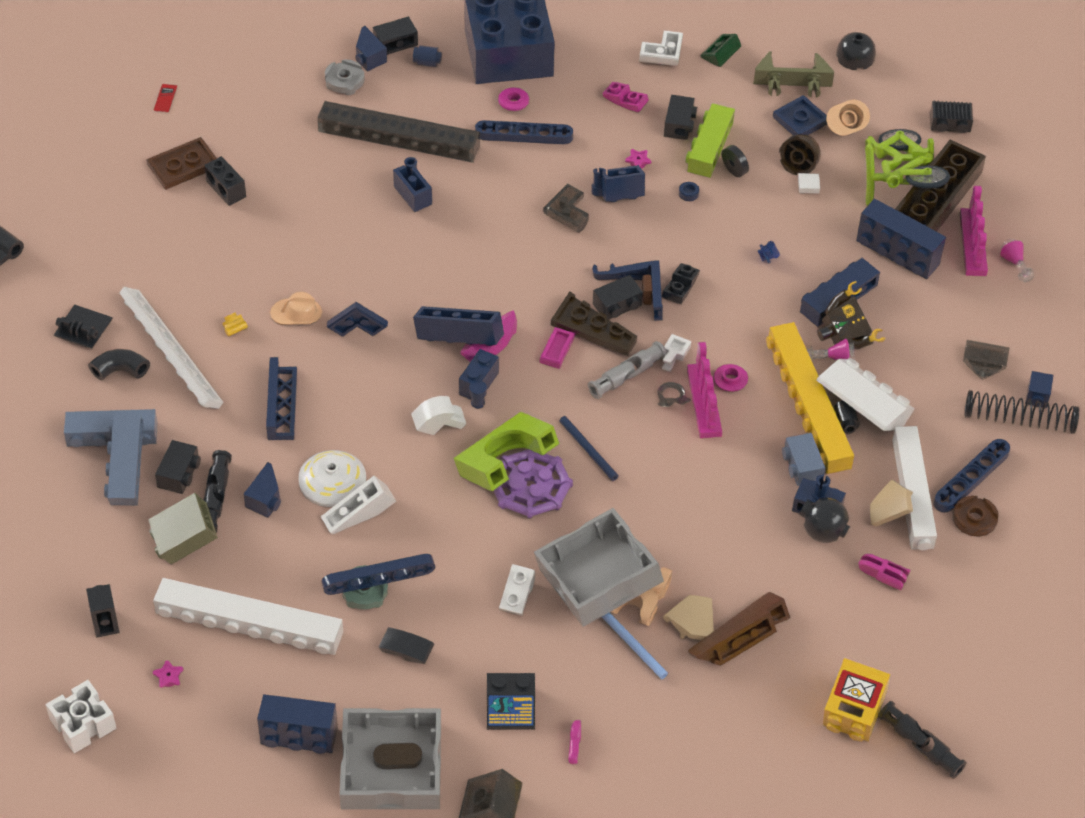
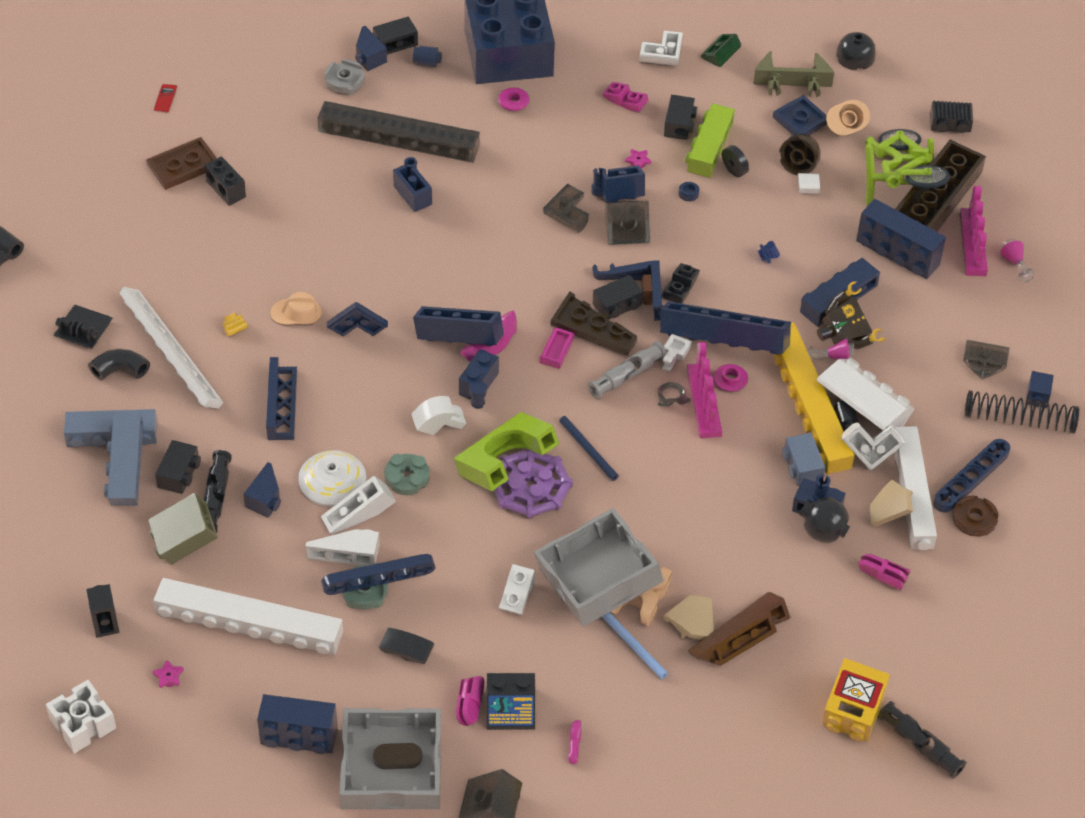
dark blue beam [475,120,573,144] -> none
none -> white slope [306,529,380,566]
none -> sand green plate [384,454,430,495]
none -> dark pink arm [456,676,485,726]
none -> clear smoke slope [605,200,650,245]
none -> dark blue brick [660,301,791,354]
none -> white brick [842,423,905,471]

